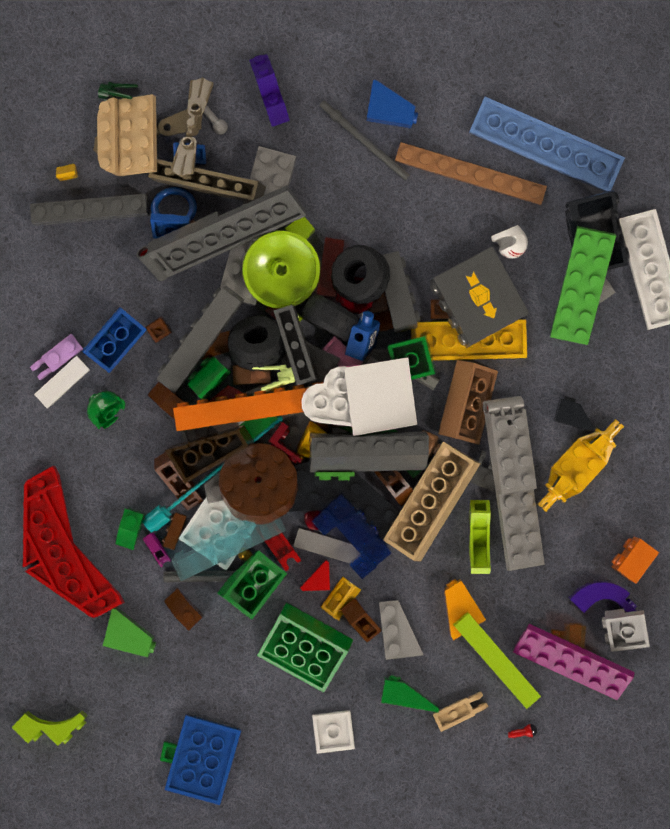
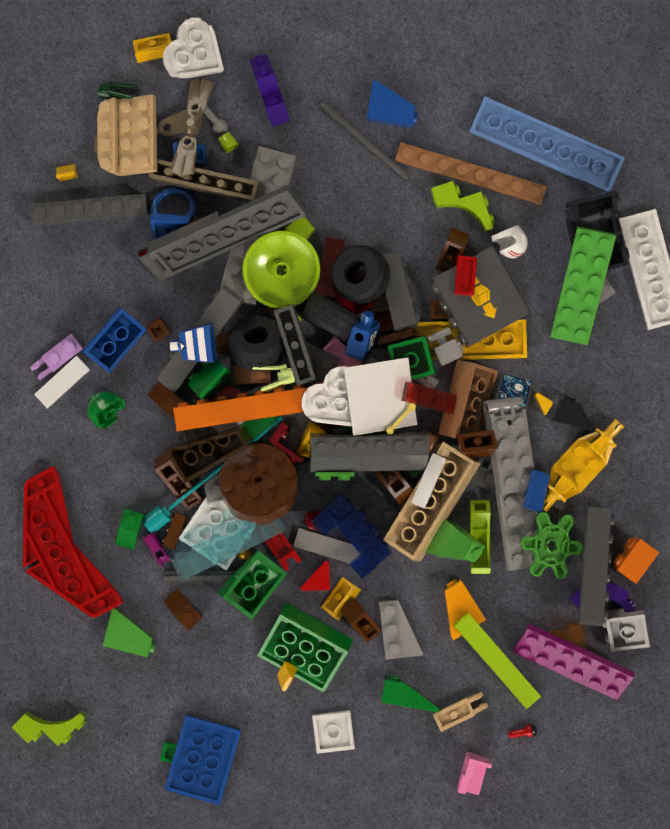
none -> yellow slope [133,33,172,63]
none -> white plate [163,18,224,78]
none -> blue torso [170,323,217,363]
none -> lime hose [218,132,239,153]
none -> yellow slope [277,661,297,691]
none -> reddish brown tile [376,328,419,346]
none -> light yellow hinge [386,403,416,435]
none -> clear red plate [401,382,457,414]
none -> white sticker [411,453,446,509]
none -> bright green slope [426,519,485,562]
none -> light grey brick [427,327,464,367]
none -> lime arch [430,181,495,232]
none -> reddish brown slope [435,228,470,272]
none -> red tile [454,255,477,297]
none -> reddish brown slope [457,430,498,458]
none -> bright pink panel [457,752,492,795]
none -> sticker [496,373,534,408]
none -> bright green plate [520,512,583,579]
none -> blue tile [523,470,550,513]
none -> yellow slope [534,393,553,415]
none -> dark grey brick [578,506,615,626]

